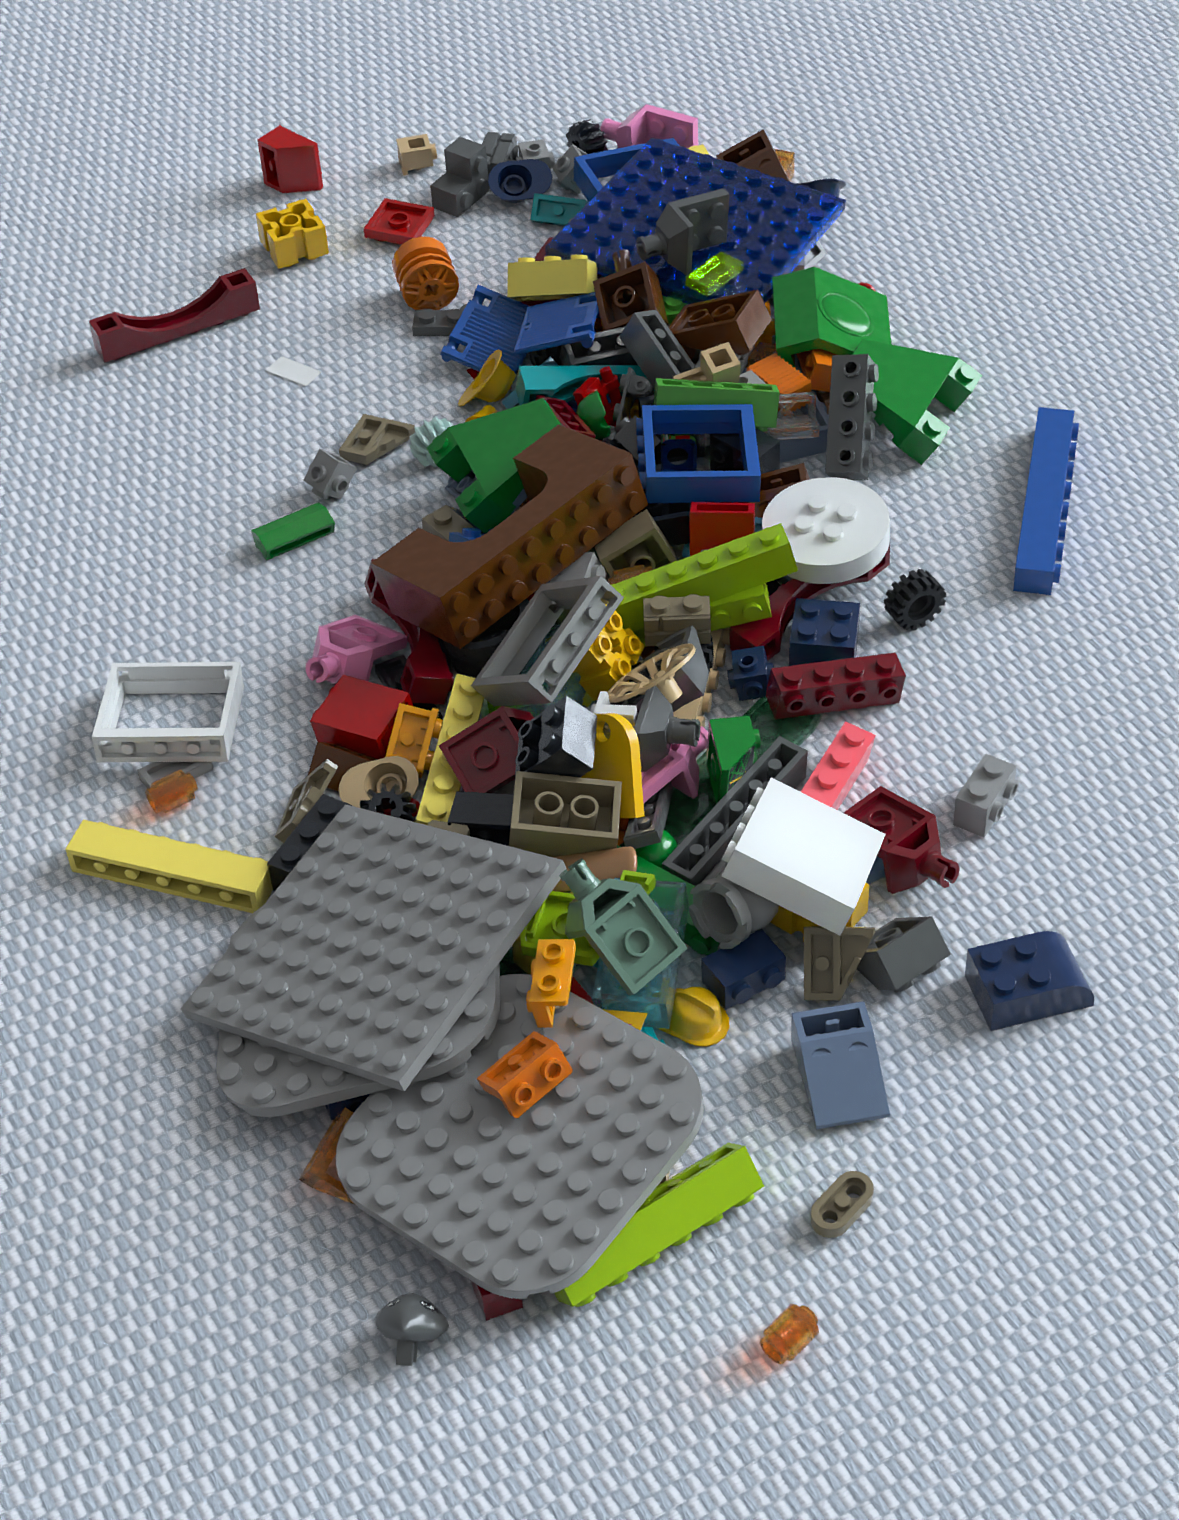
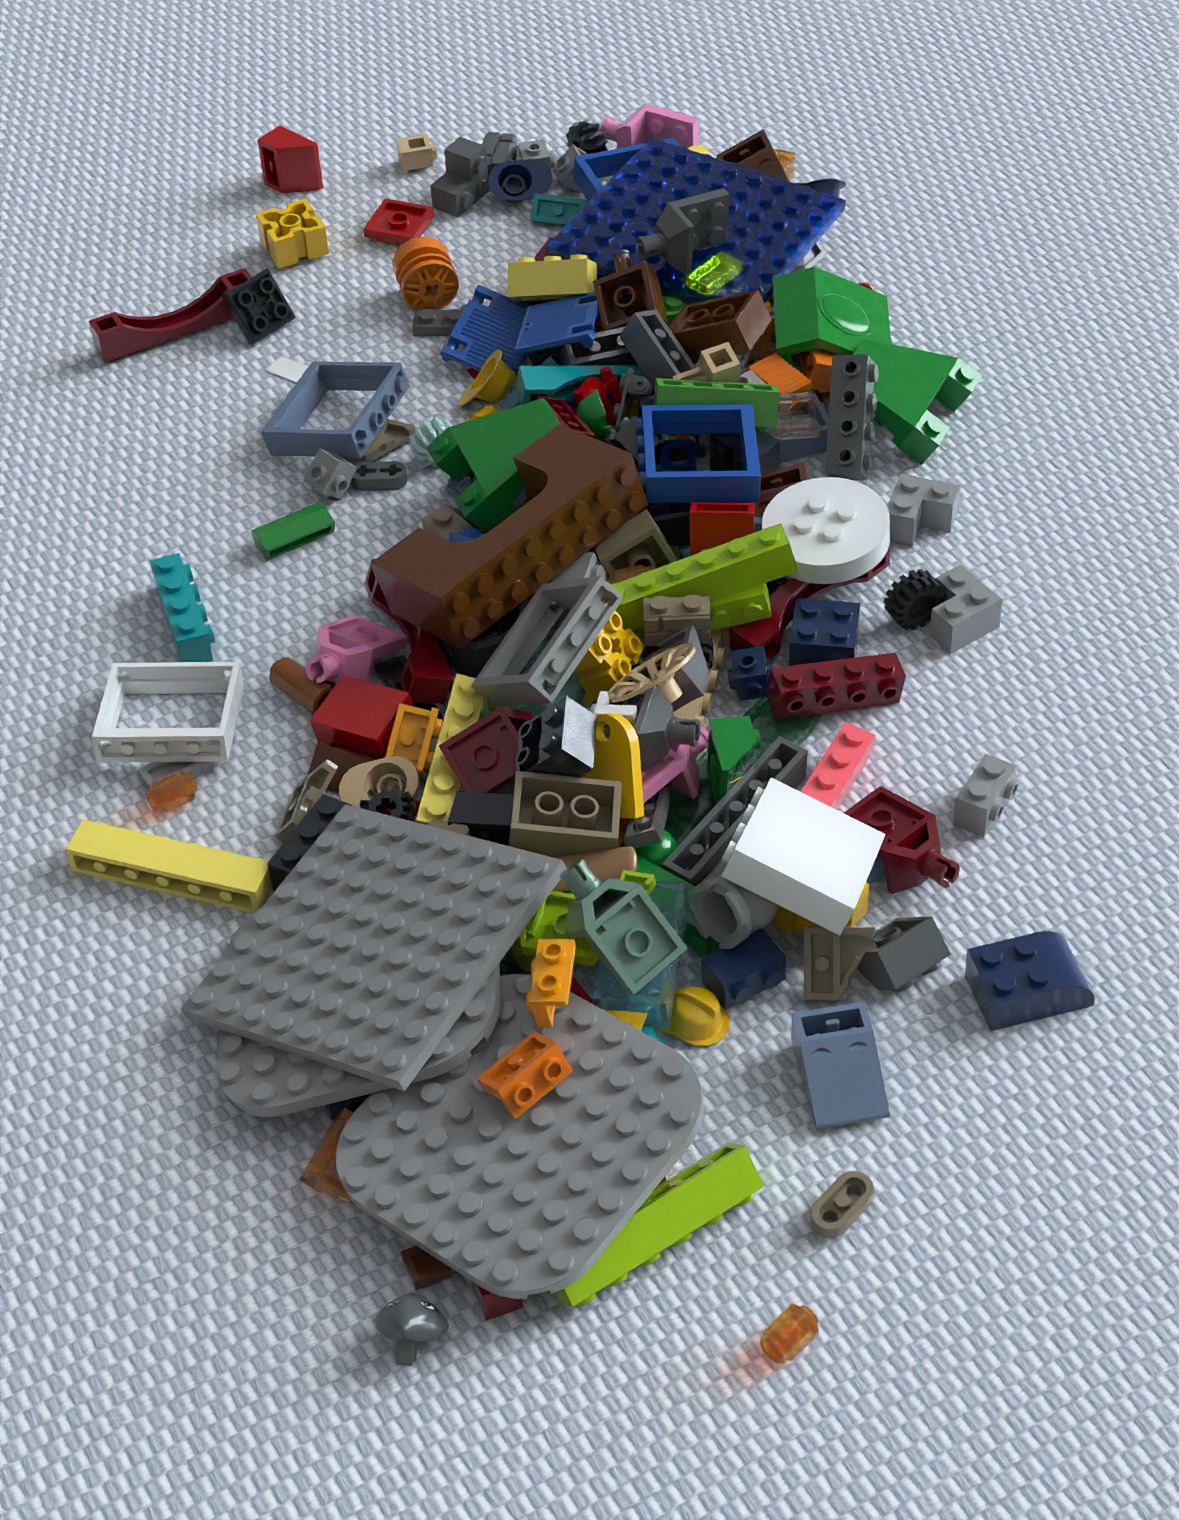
blue brick [1013,407,1079,595] -> none
none -> teal brick [149,553,215,662]
none -> black tile [221,268,296,345]
none -> sand blue window [261,361,410,458]
none -> dark orange brick [269,657,333,713]
none -> dark grey beam [351,461,407,491]
none -> reddish brown plate [400,1245,452,1291]
none -> light grey brick [887,474,960,547]
none -> light grey brick [930,565,1002,654]

